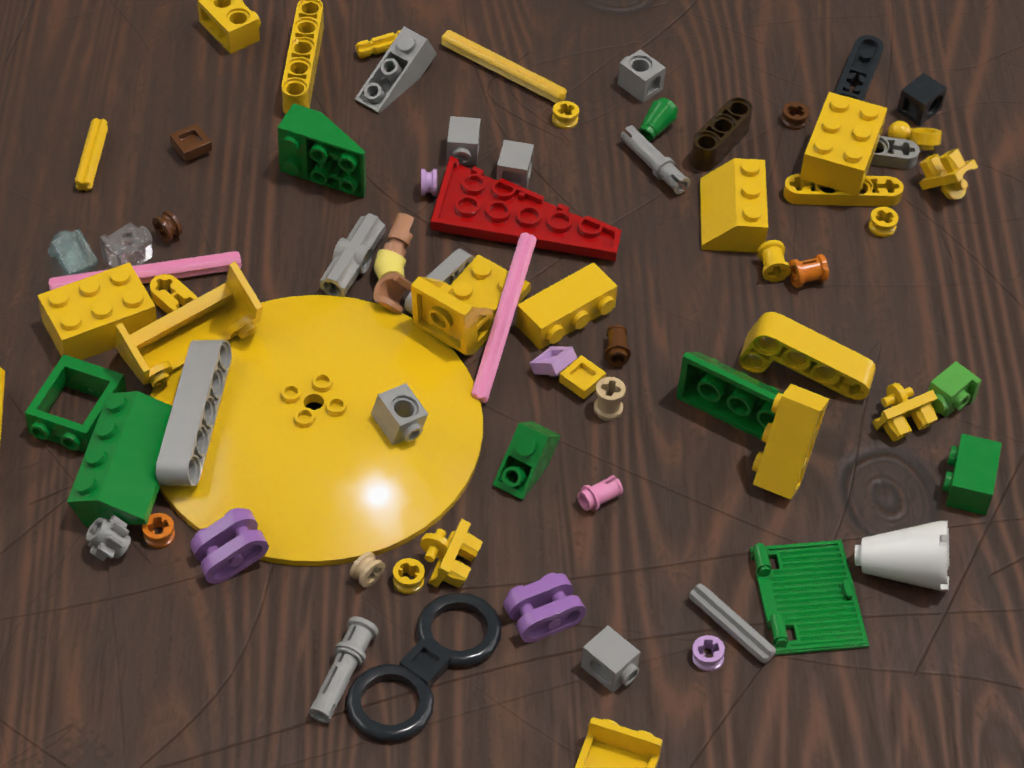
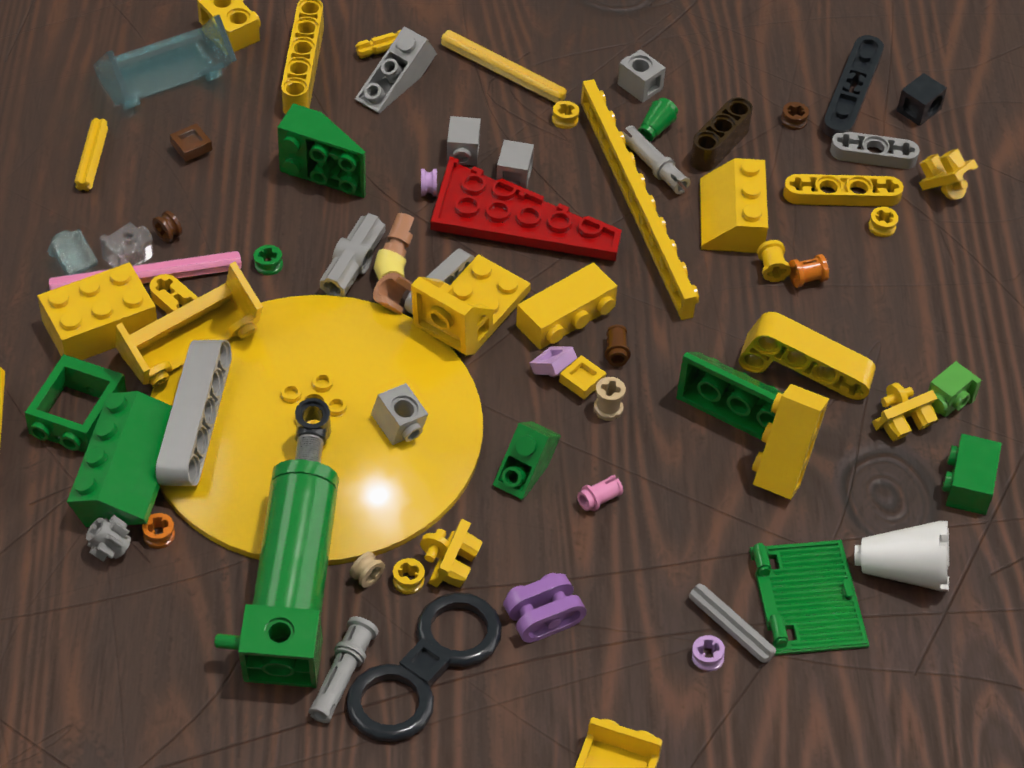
medium lavender brick [190,508,269,584] -> none
bright pink axle [472,232,537,404] -> none
light grey brick [581,625,640,693] -> none
yellow brick [800,92,888,196] -> none
yellow plate [887,121,942,150] -> none
none -> clear light blue windscreen [93,15,237,110]
none -> green piece [214,398,339,688]
none -> green bush [253,245,283,275]
none -> yellow plate [581,79,699,320]

